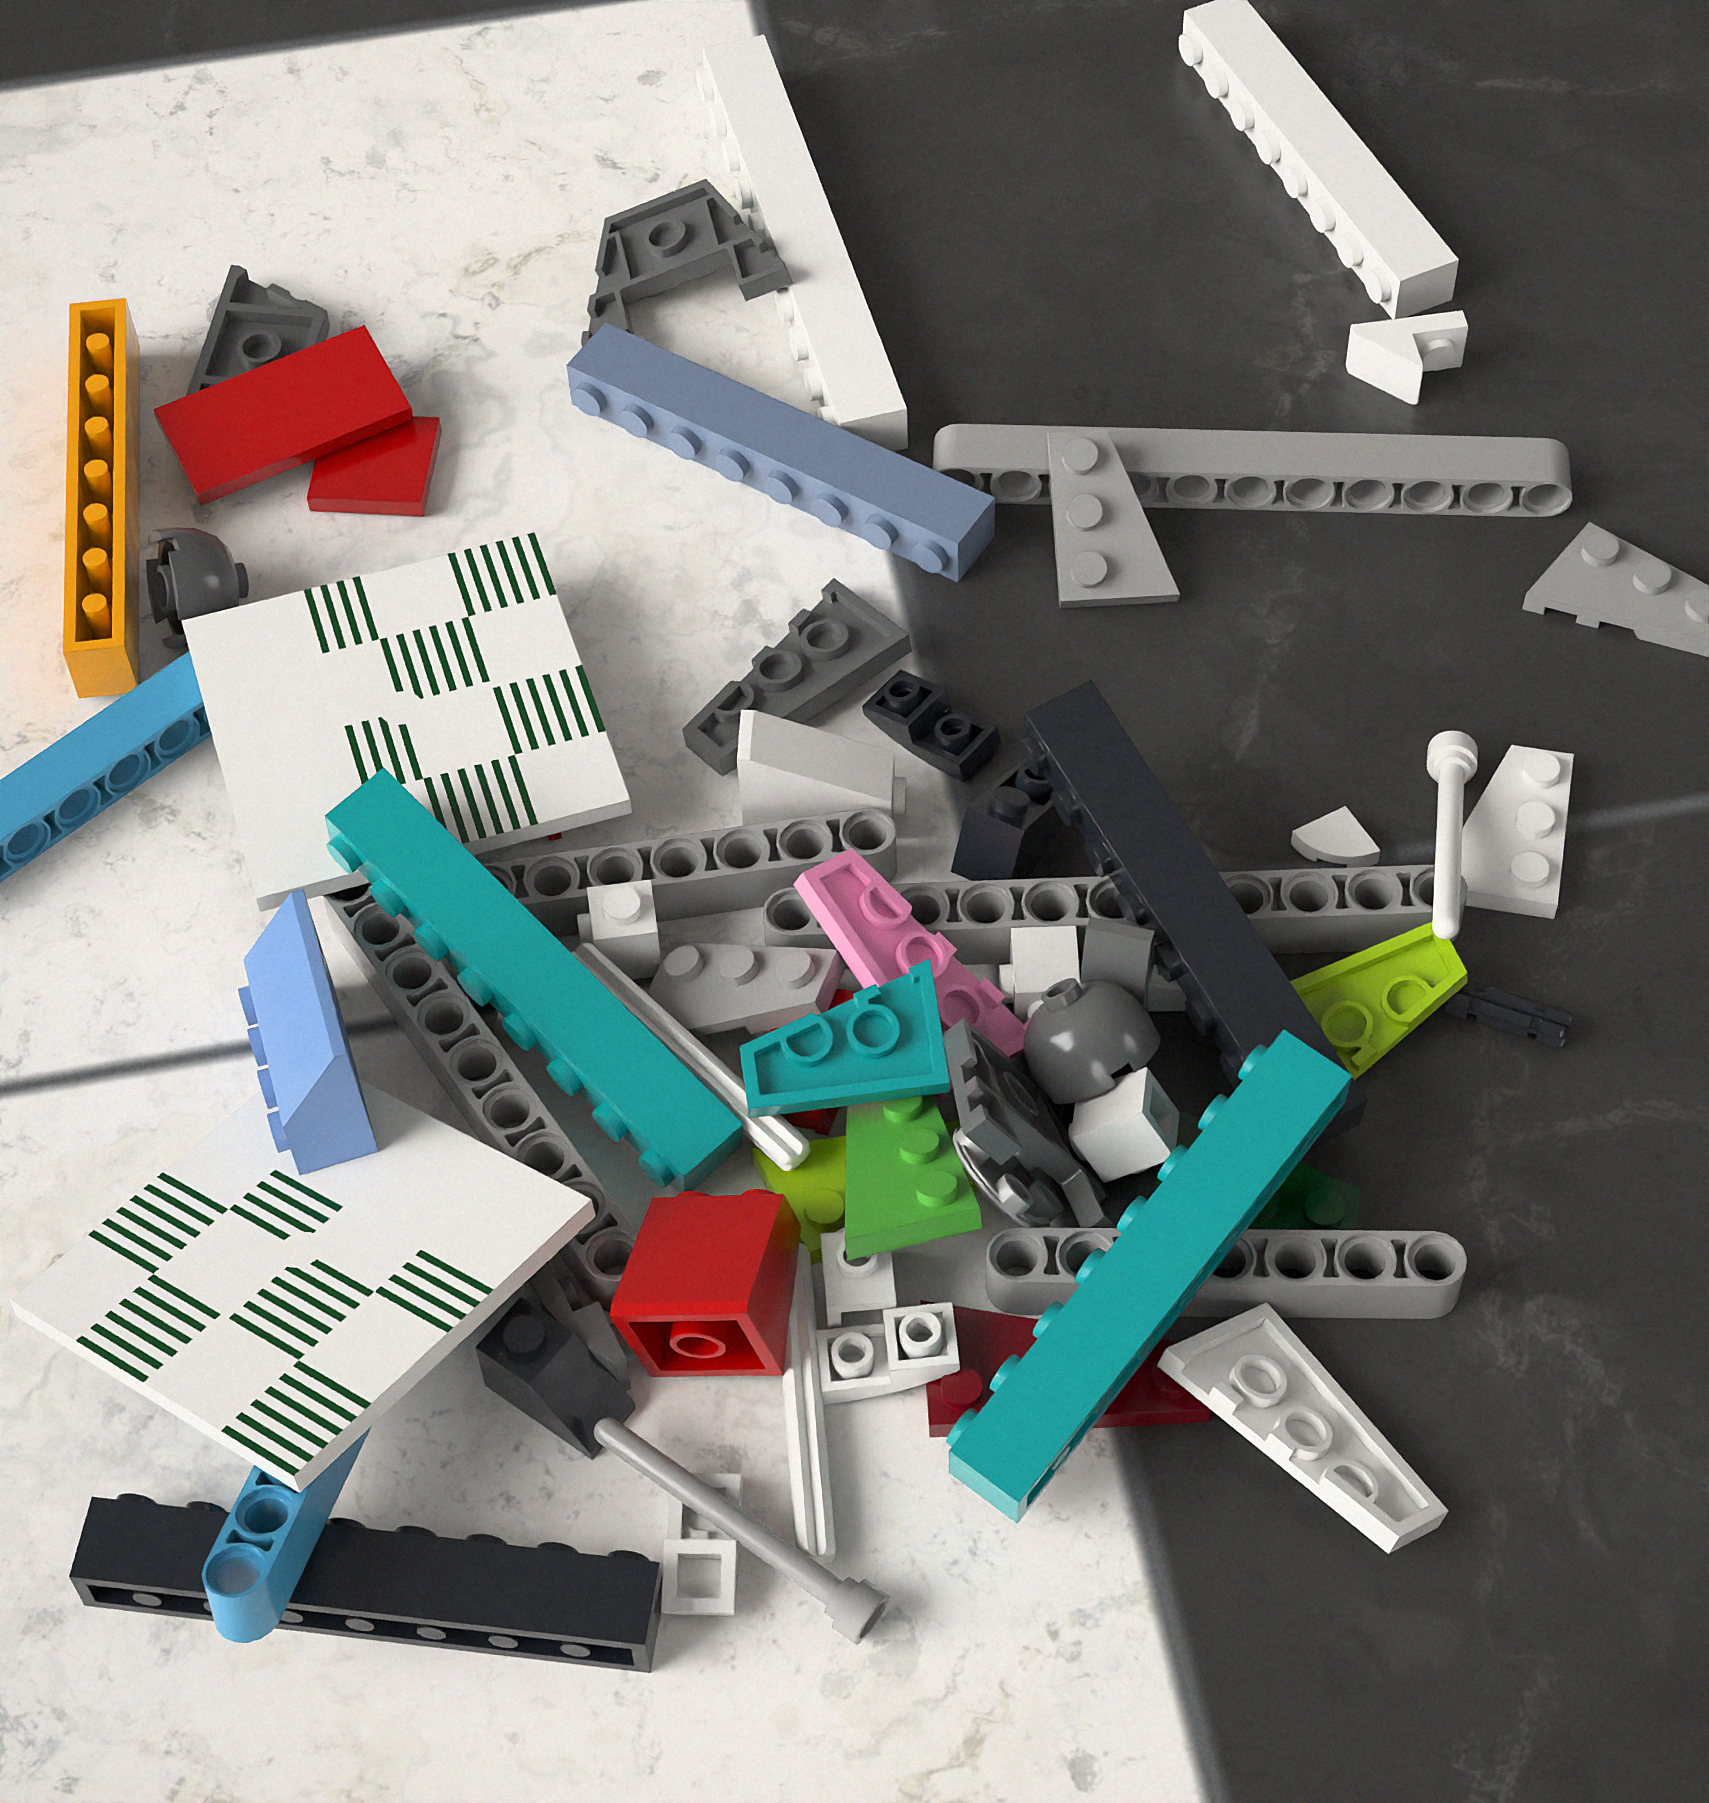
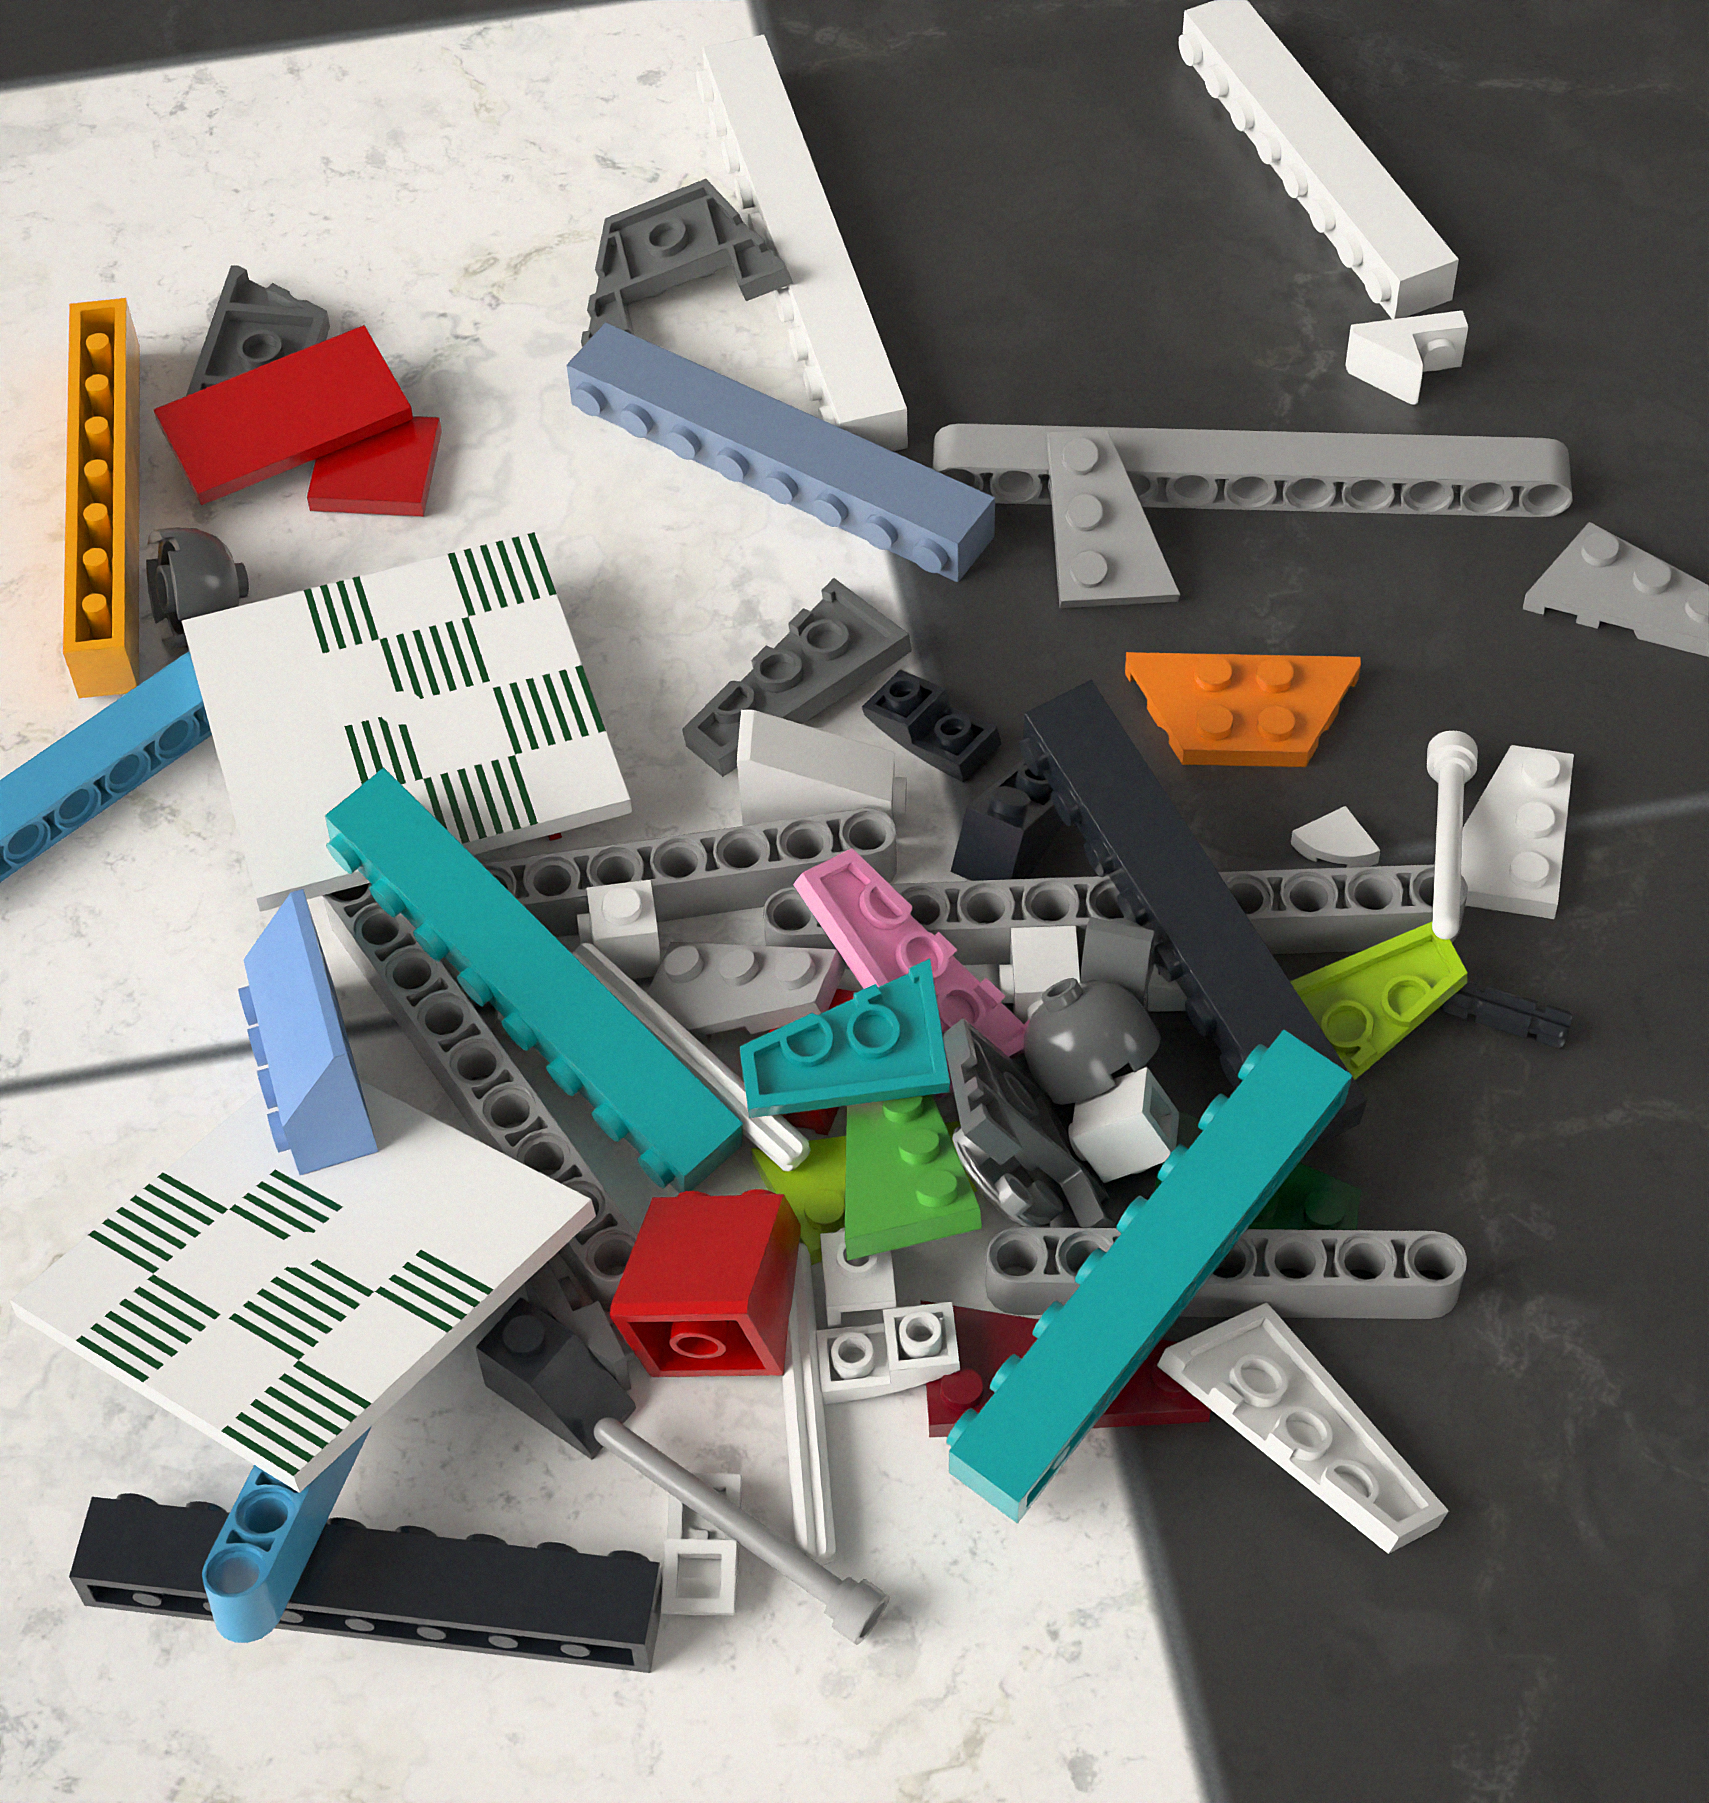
none -> orange wing [1125,652,1361,767]

